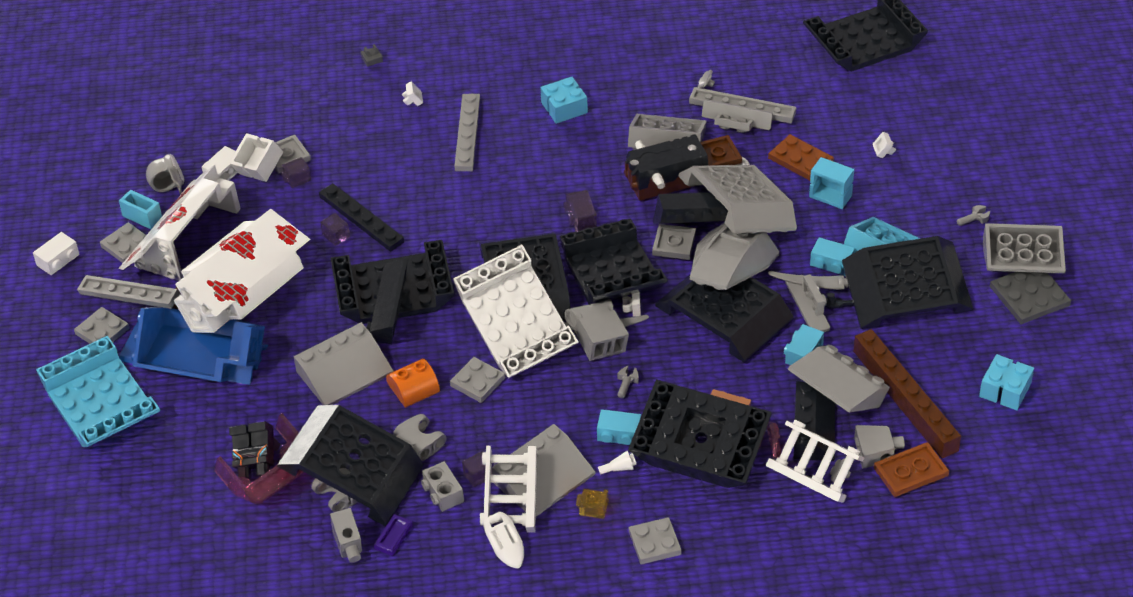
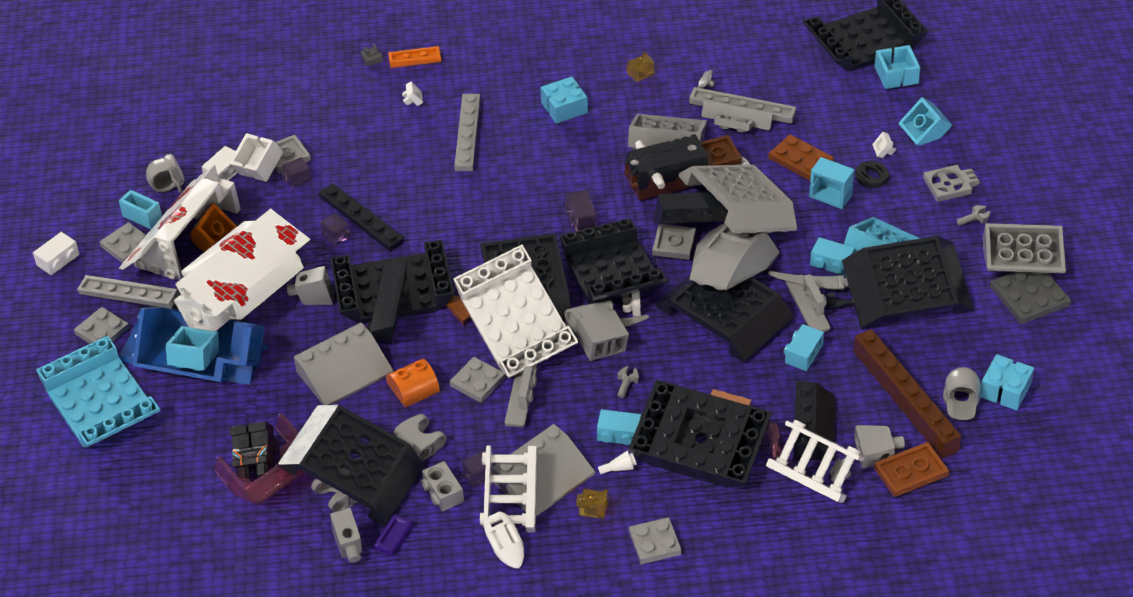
light grey slope [788,345,890,413] -> none
none -> medium azure piece [166,326,219,371]
none -> orange brick [190,202,237,252]
none -> light grey torso [287,266,335,305]
none -> orange tile [388,46,441,68]
none -> dark orange tile [445,296,470,326]
none -> light grey bracket [505,365,537,428]
none -> clear yellow brick [626,52,654,82]
none -> black piece [856,161,889,188]
none -> medium azure piece [874,45,920,89]
none -> medium azure slope [898,97,952,146]
none -> light grey piece [923,165,980,202]
none -> light grey piece [943,367,981,420]

